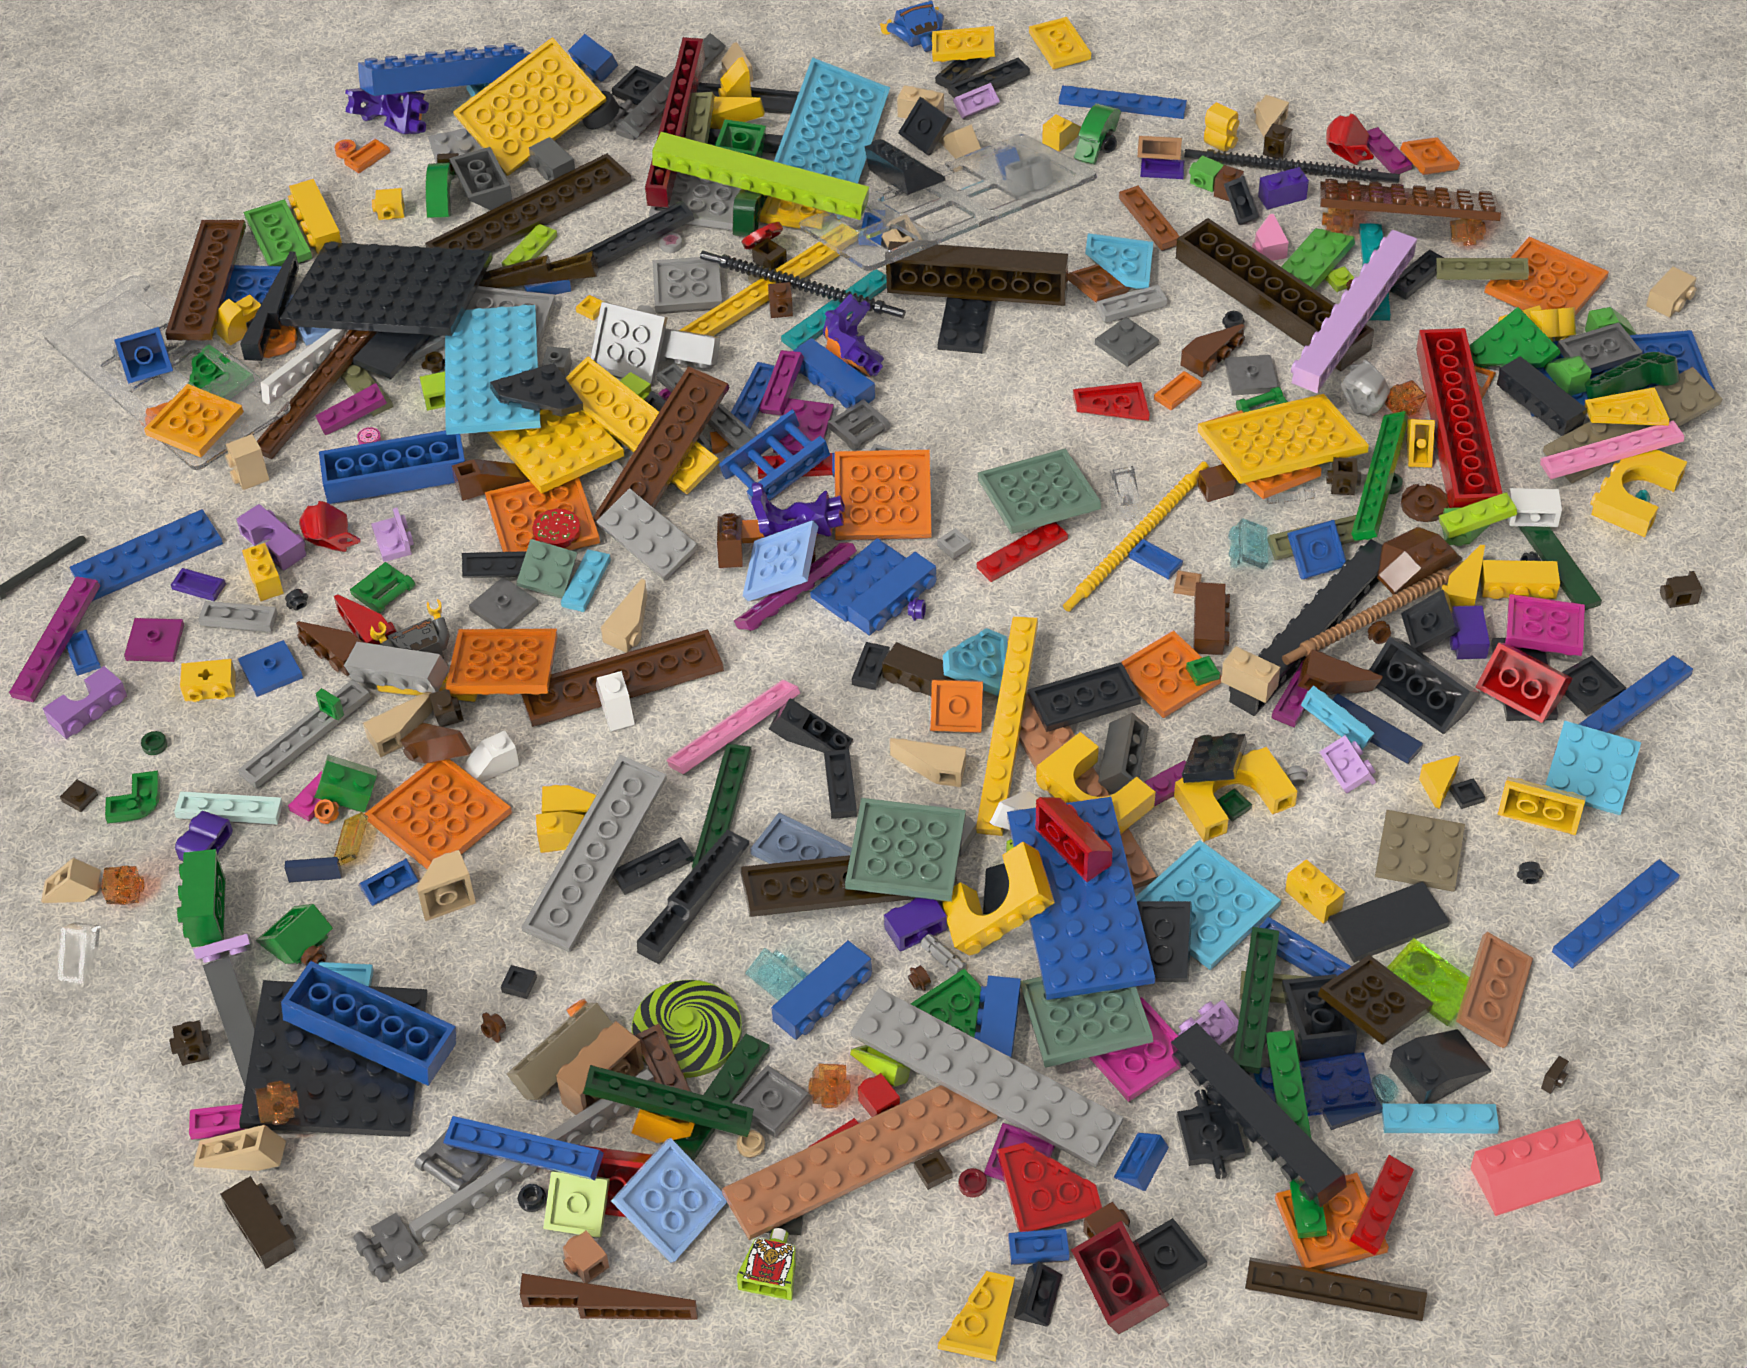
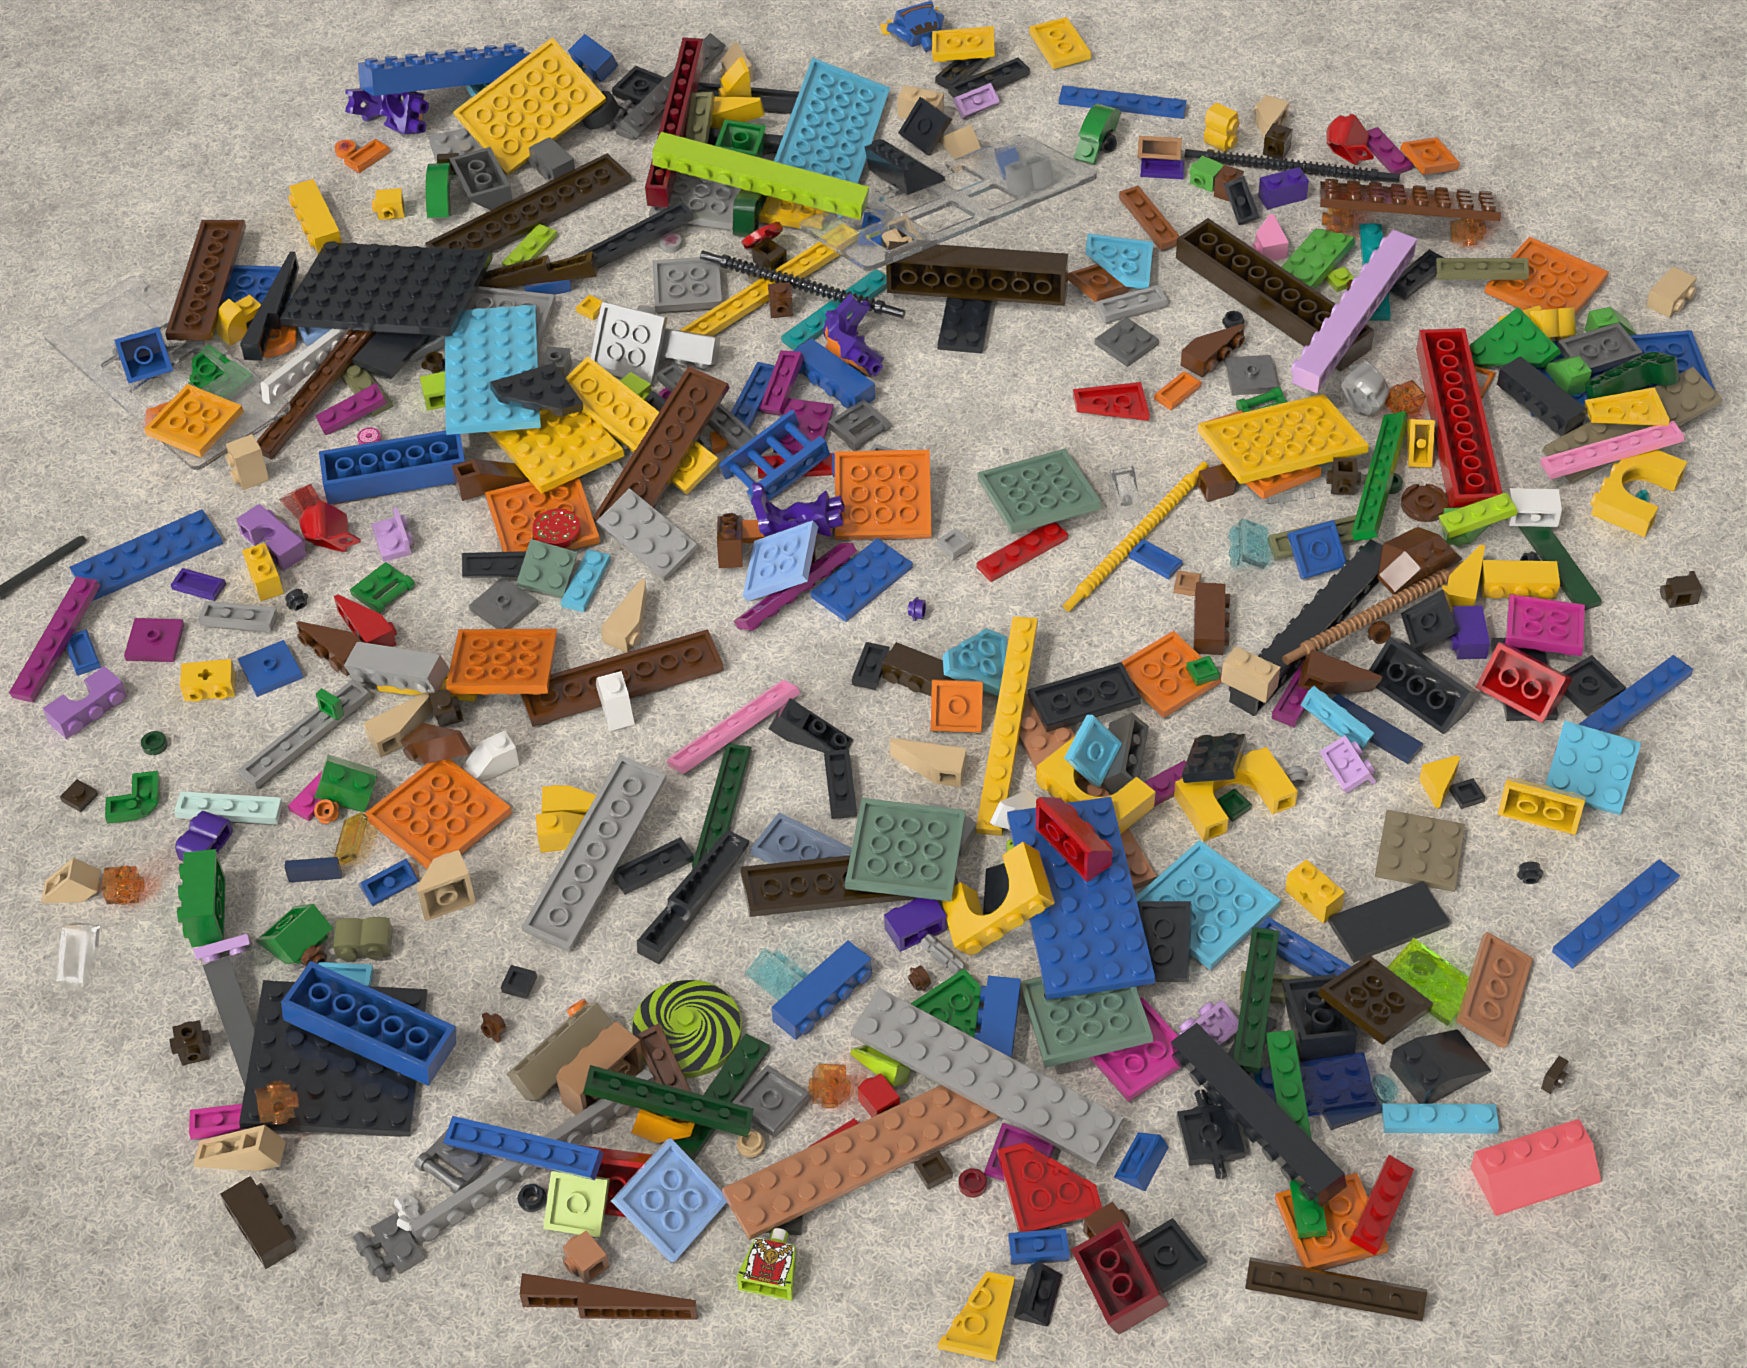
bright green plate [243,199,312,267] -> none
torso [370,599,450,659] -> none
blue brick [847,551,937,636] -> none
yellow slope [1042,114,1081,152] -> none
none -> clear red slope [279,483,321,520]
none -> olive brick [333,917,393,961]
none -> white piece [394,1194,420,1231]
none -> medium azure tile [1064,715,1123,787]

